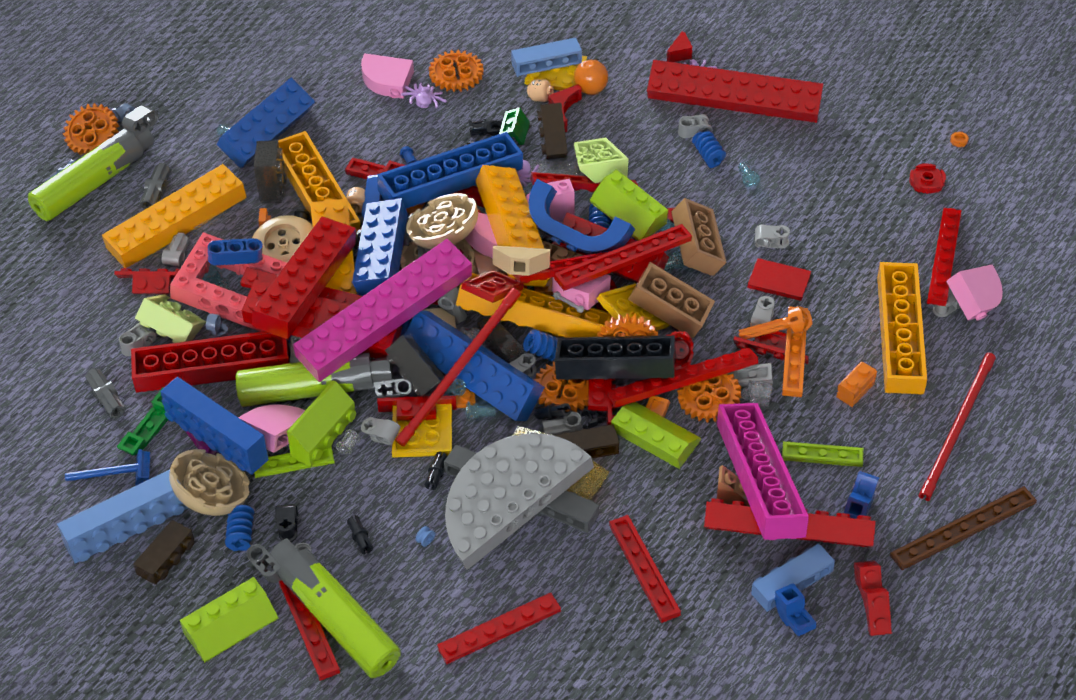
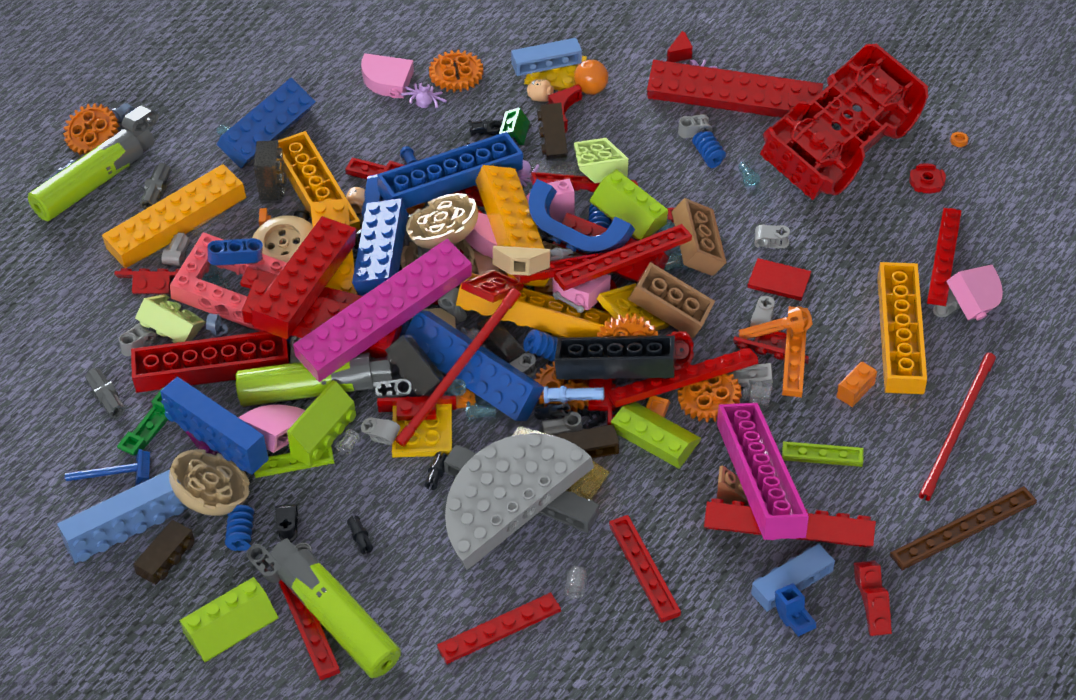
medium blue bush [415,526,436,547] -> none
blue brick [844,471,879,519] -> none
none -> light blue pin [544,386,605,404]
none -> light grey pin [550,248,573,261]
none -> clear brick [564,566,588,599]
none -> red piece [760,43,929,200]

